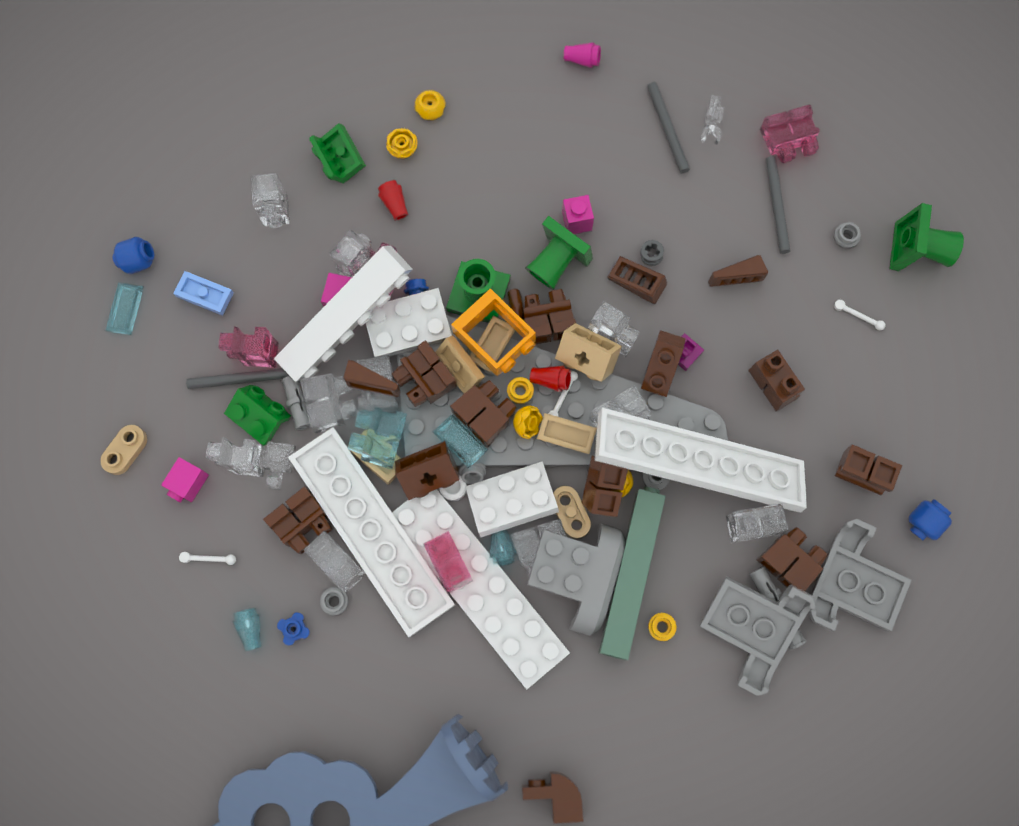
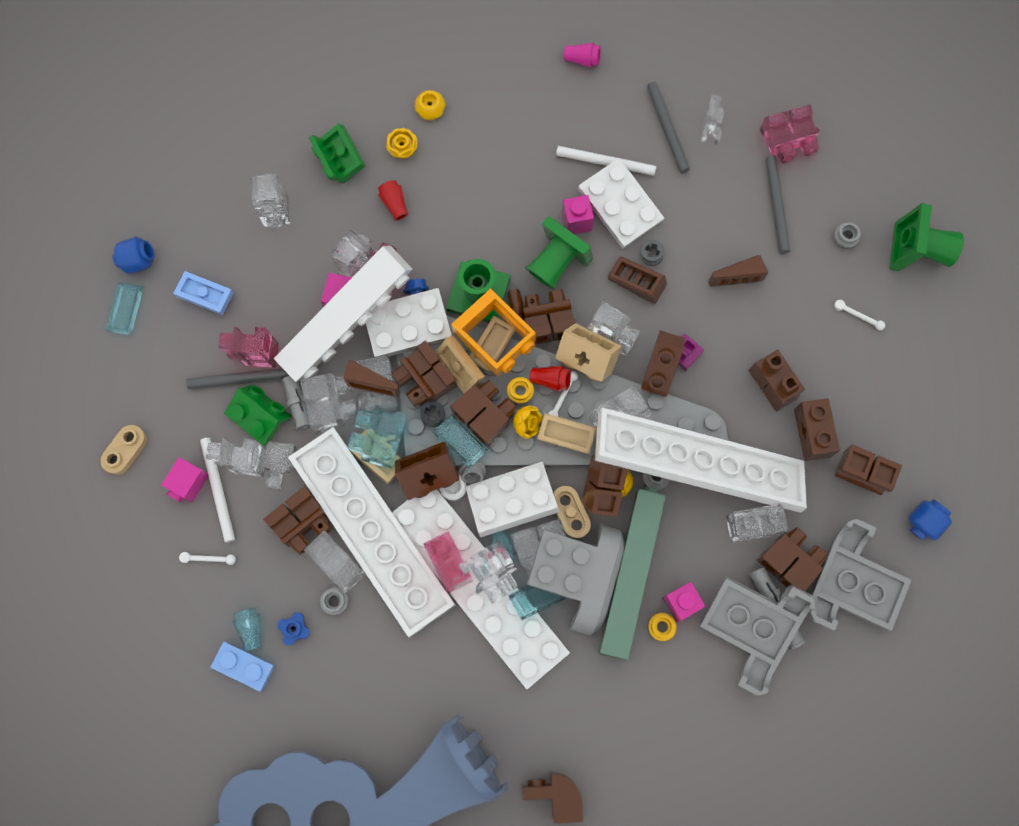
none -> white bar [200,437,235,543]
none -> light blue plate [210,641,275,692]
none -> black bush [420,401,445,427]
none -> clear hips [458,540,518,604]
none -> clear light blue tile [509,586,567,620]
none -> white bar [556,146,656,176]
none -> white plate [577,158,665,249]
none -> dark pink brick [663,582,706,622]
none -> reddish brown brick [794,398,840,461]

